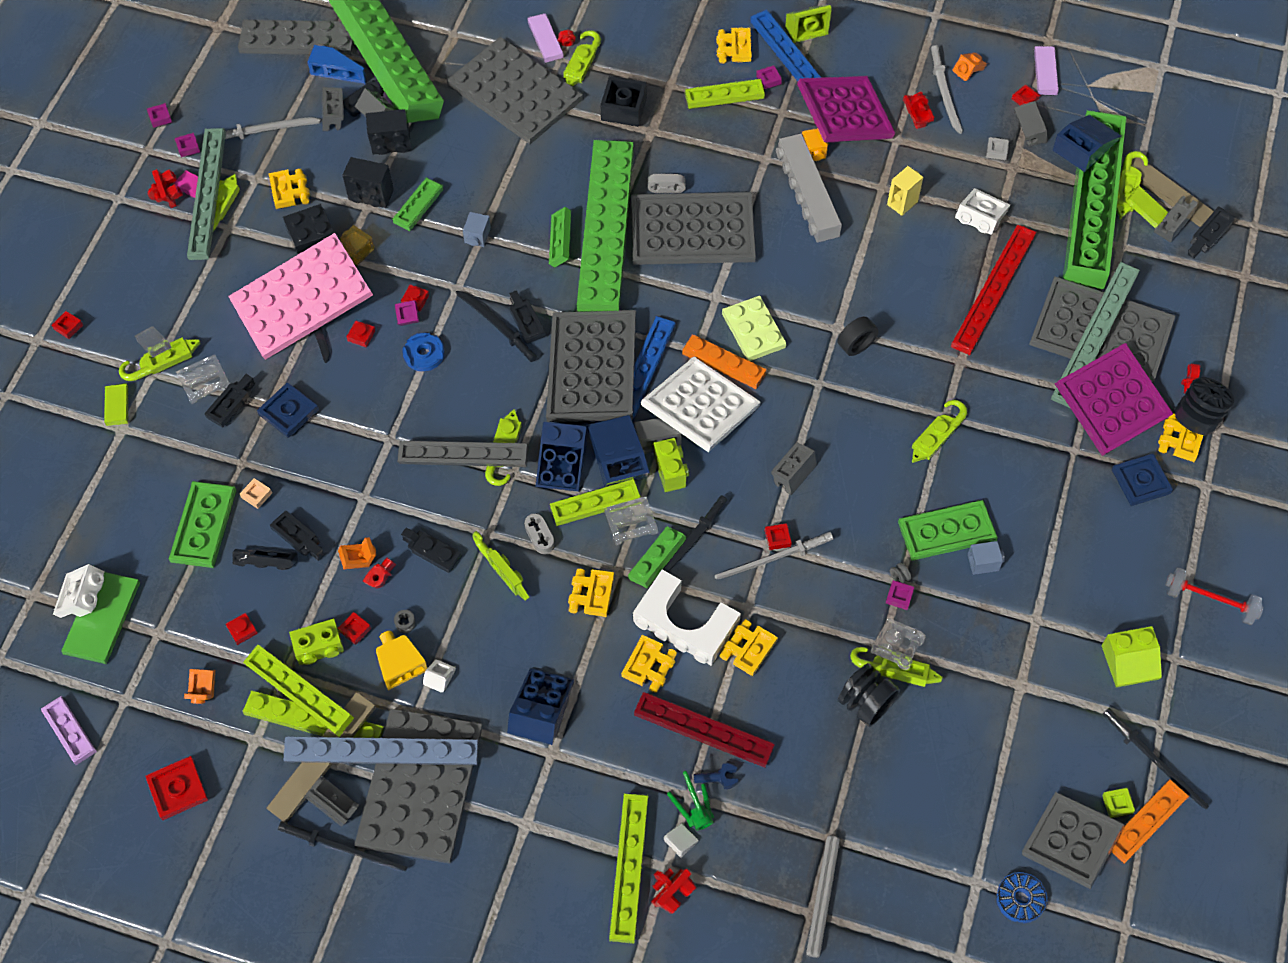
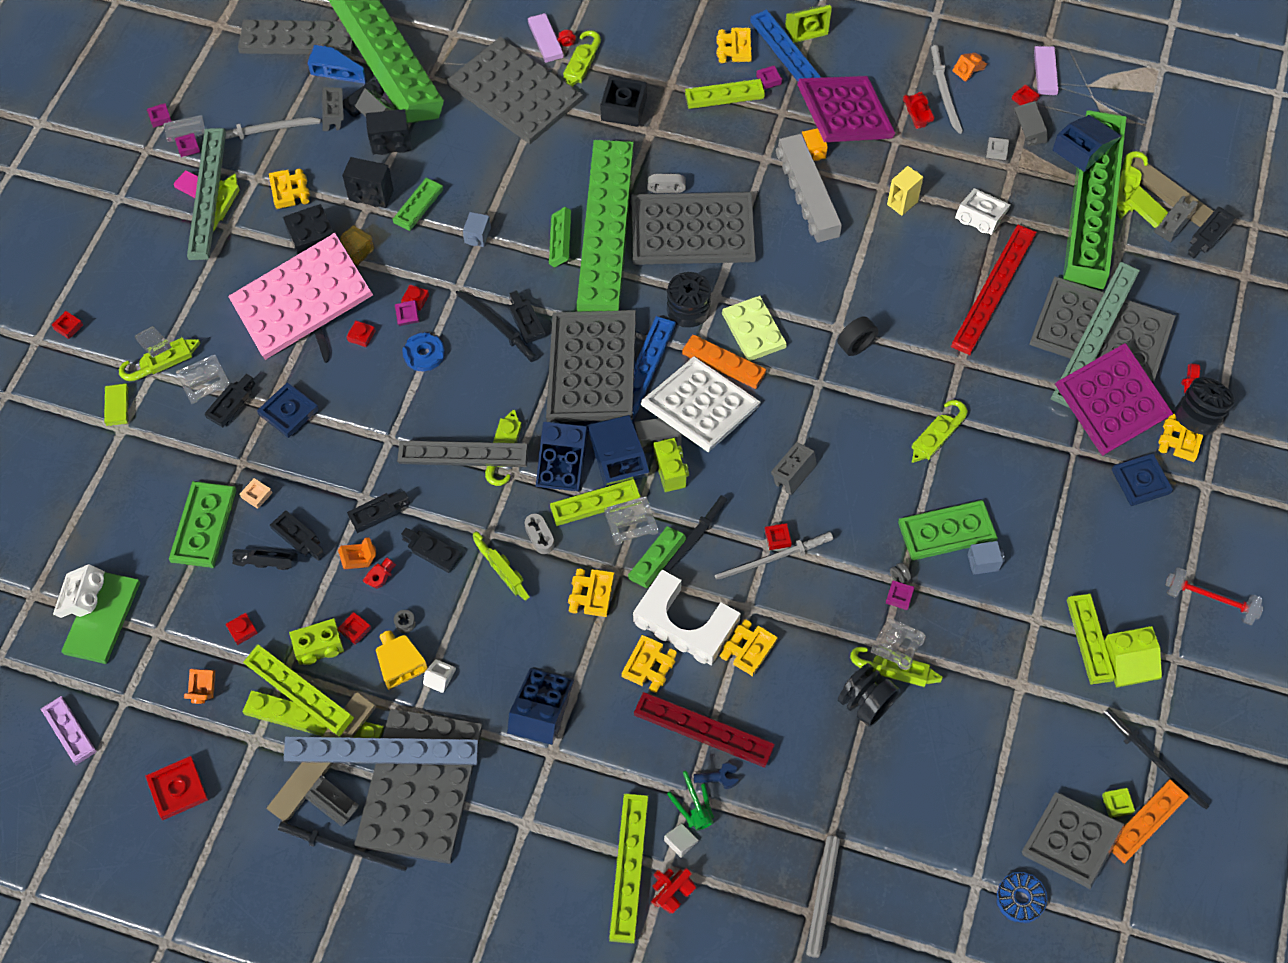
red hips [147,169,183,208] -> none
none -> clear tile [163,115,205,142]
none -> black hinge [347,491,410,533]
none -> black wheel [667,272,711,328]
none -> lime plate [1067,594,1115,685]

